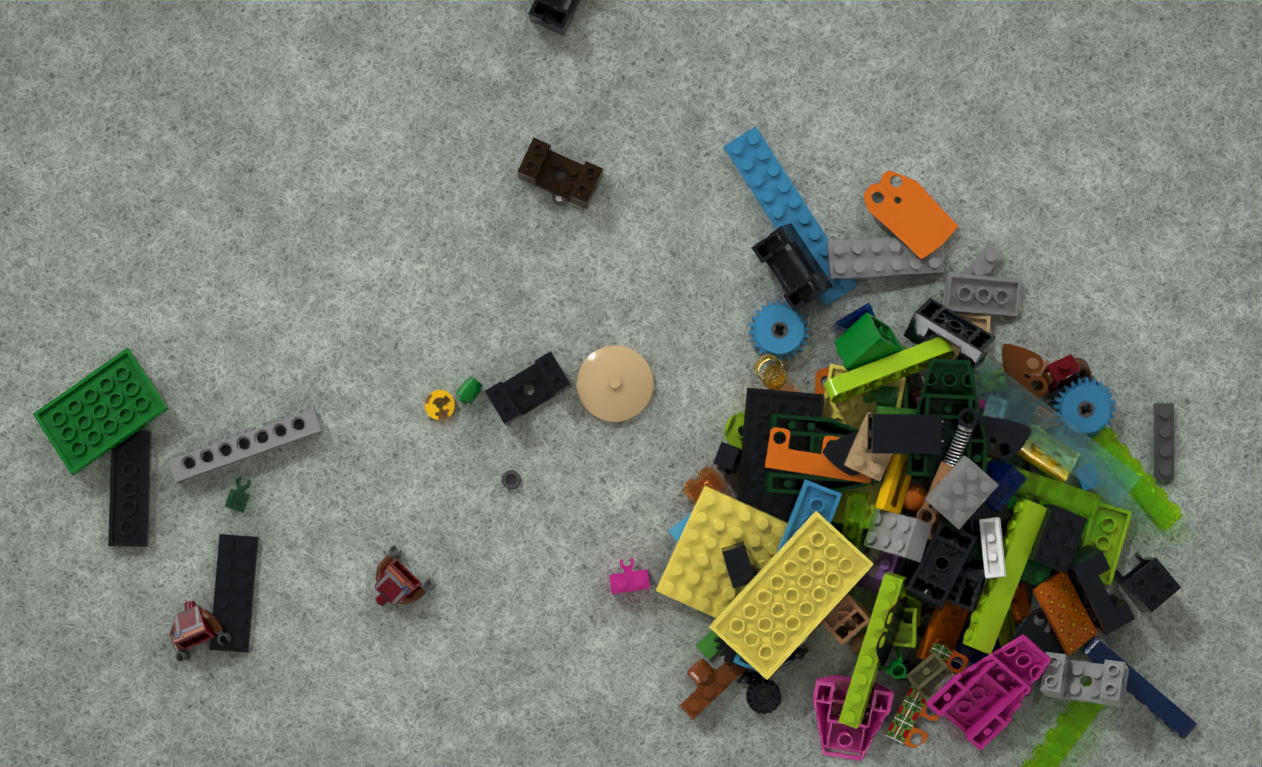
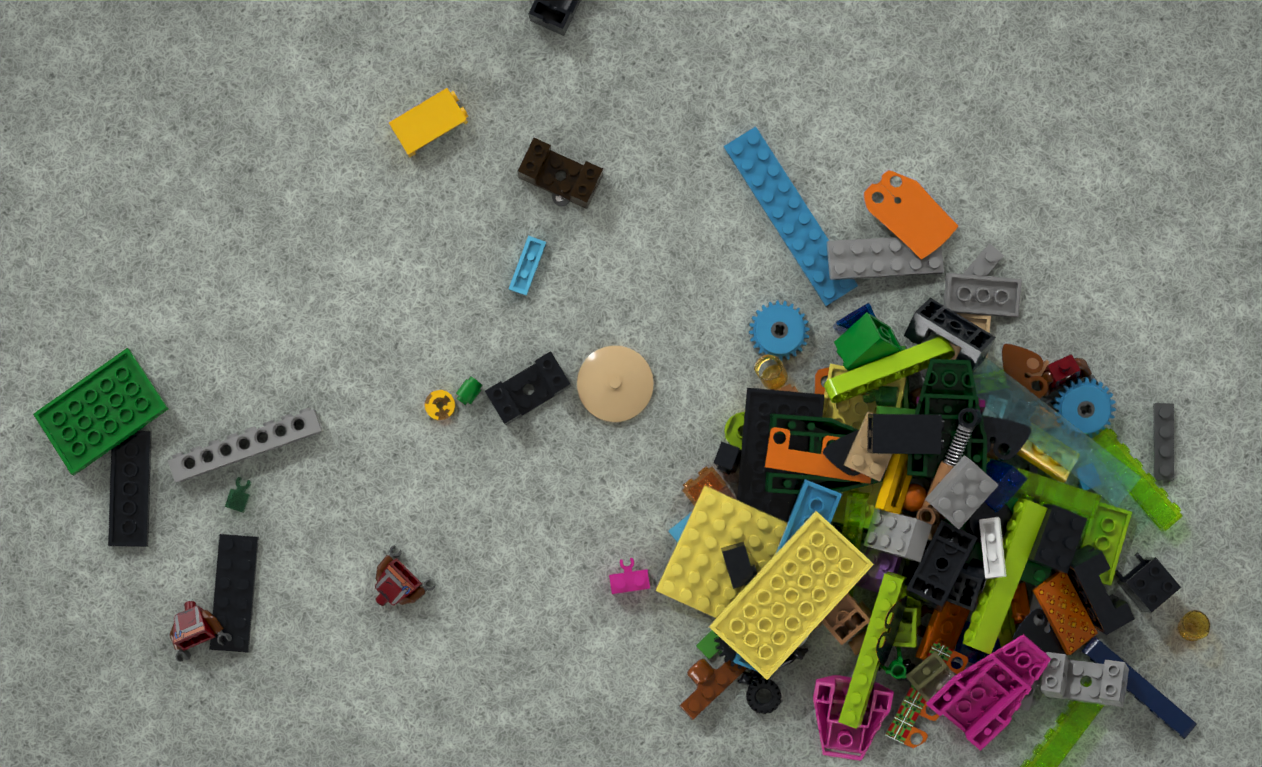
dark grey tile [502,470,521,490] -> none
black piece [751,223,834,311] -> none
none -> yellow panel [389,88,469,158]
none -> medium azure plate [509,235,546,296]
none -> clear yellow helmet [1177,610,1210,642]

